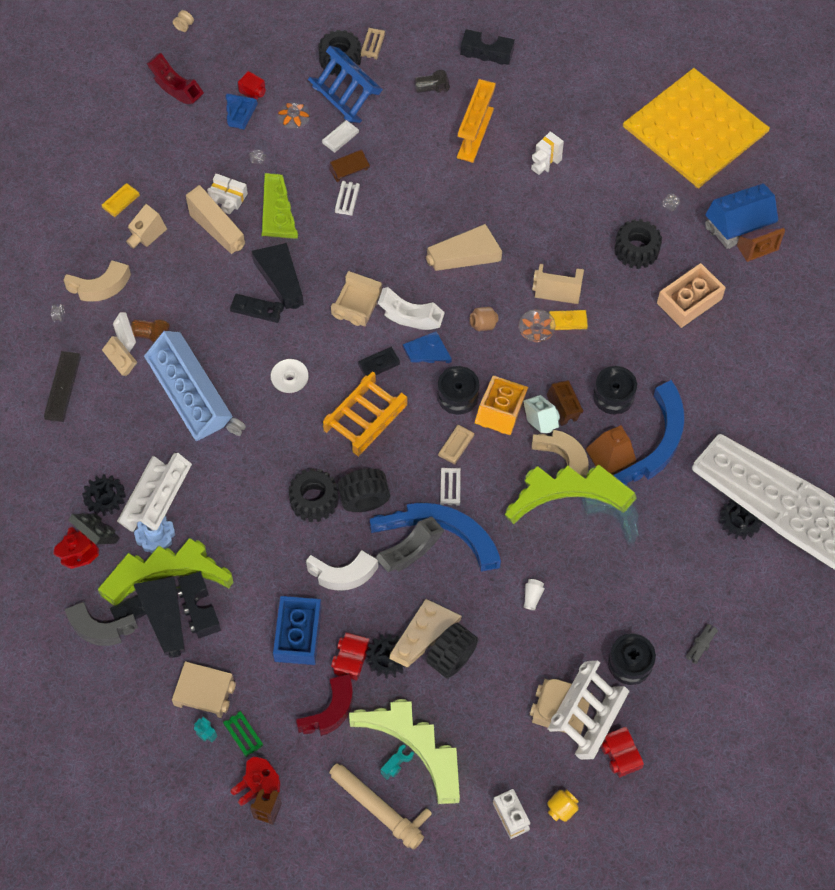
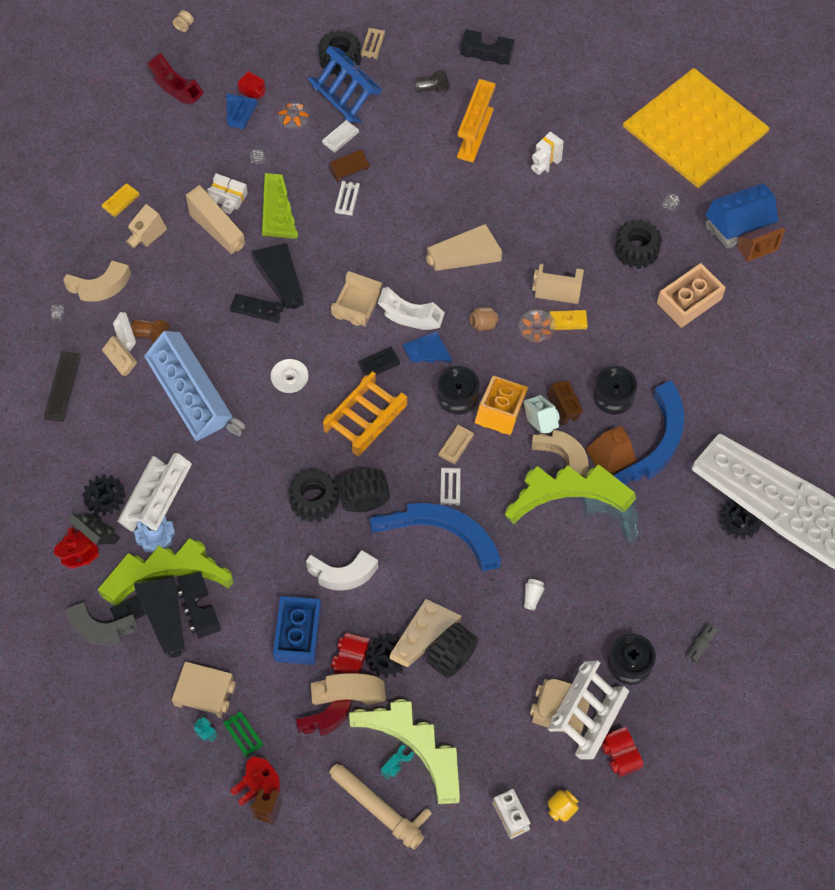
dark grey arch [376,517,444,572] -> none
none -> tan arch [311,674,386,705]

